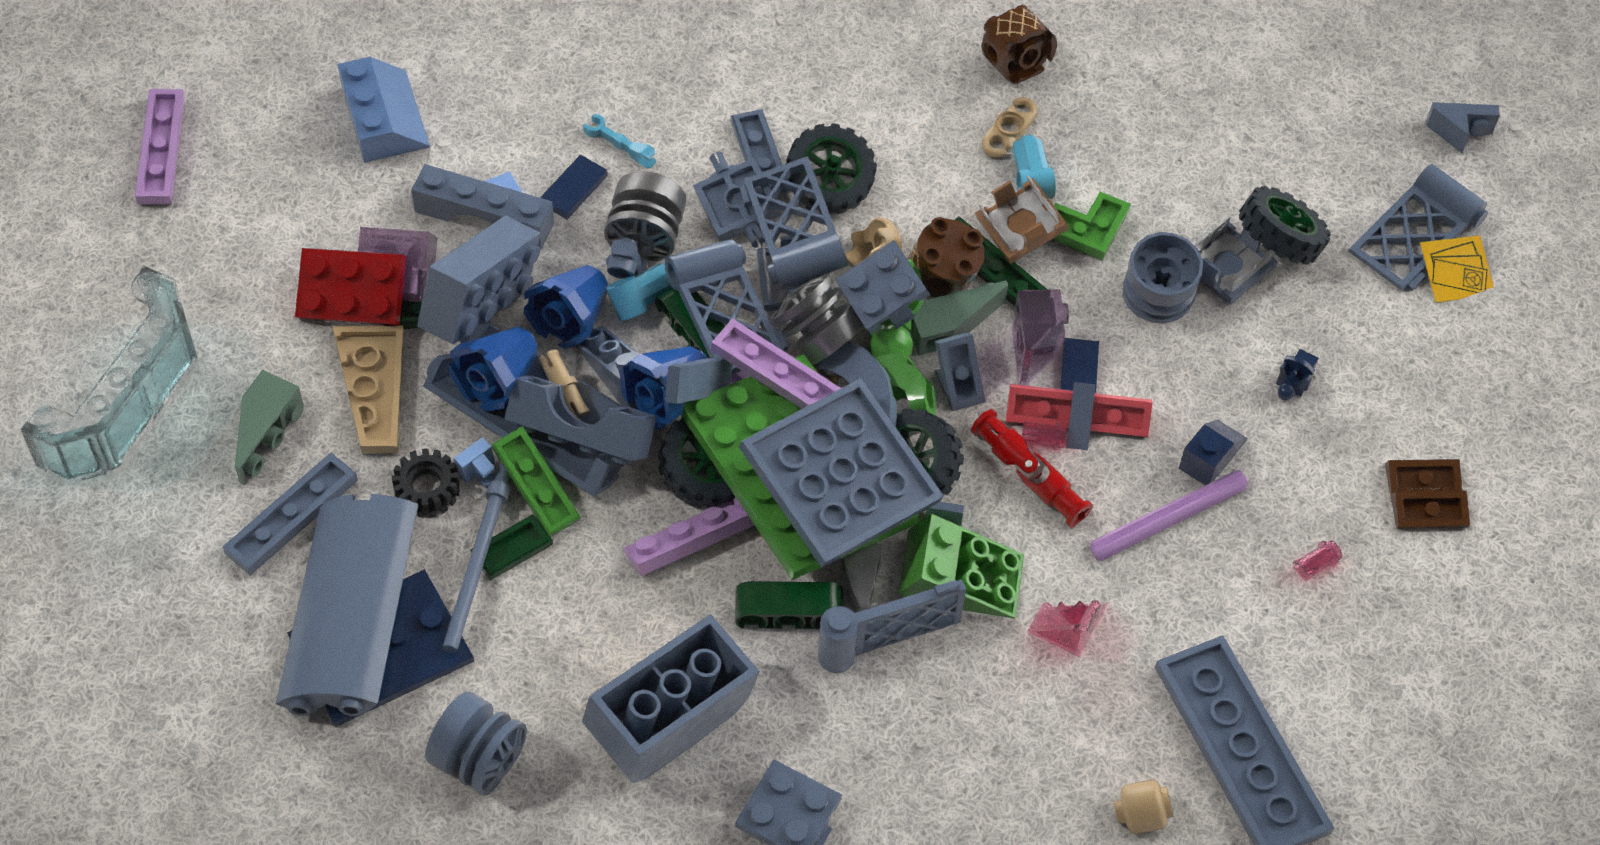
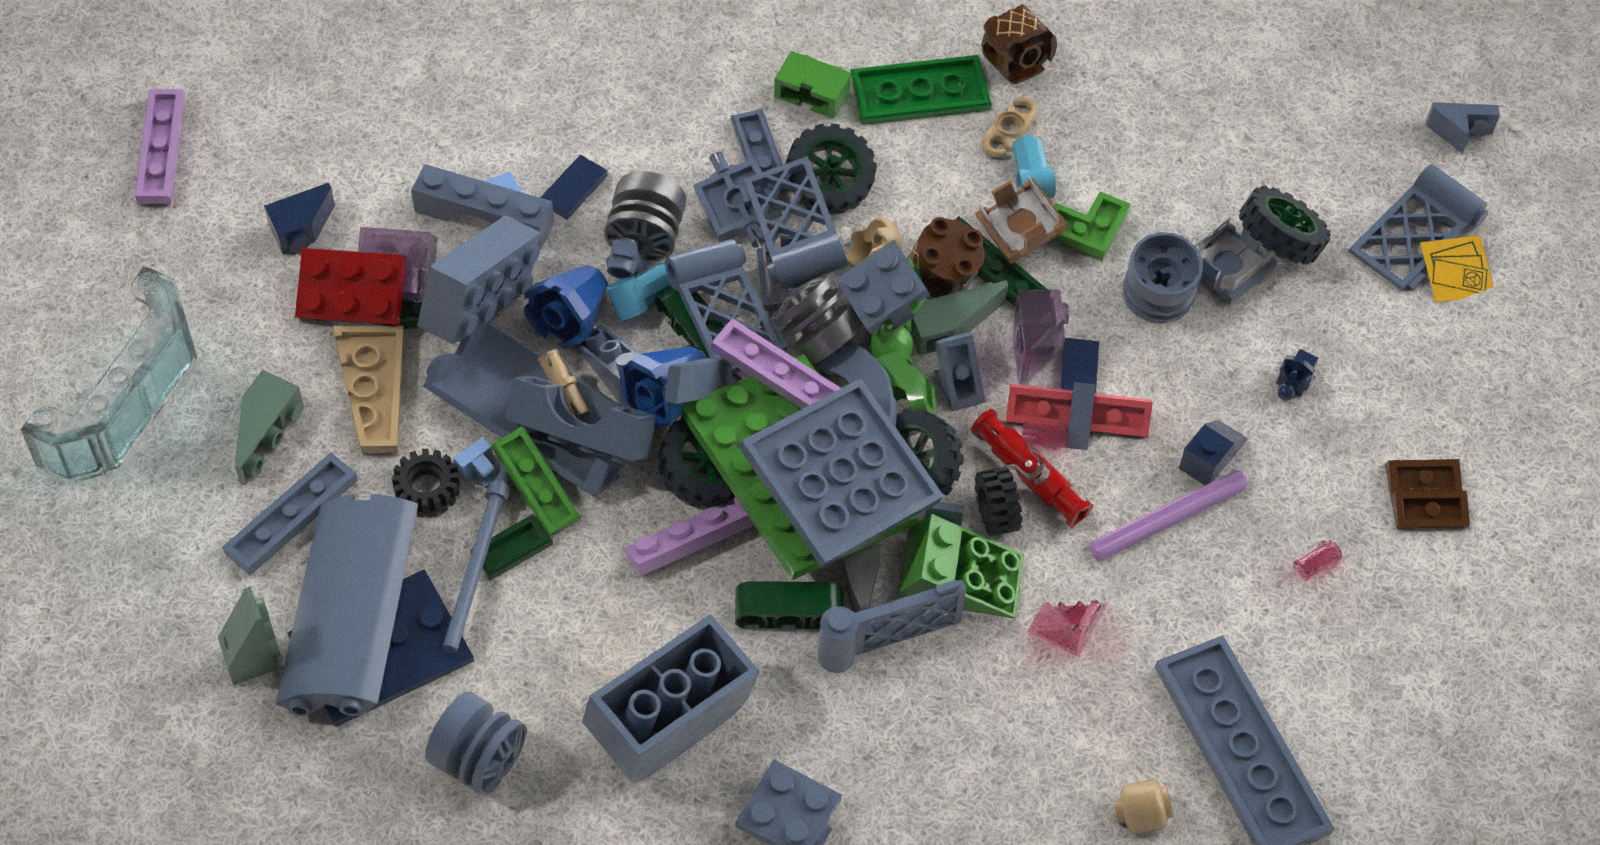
medium blue slope [337,57,430,163] -> none
blue cone [449,326,538,412] -> none
medium azure piece [583,114,656,169] -> none
none -> sand green slope [217,586,281,685]
none -> dark blue slope [264,182,335,254]
none -> bright green brick [774,51,851,119]
none -> green tile [850,55,992,125]
none -> black tyre [974,466,1023,537]

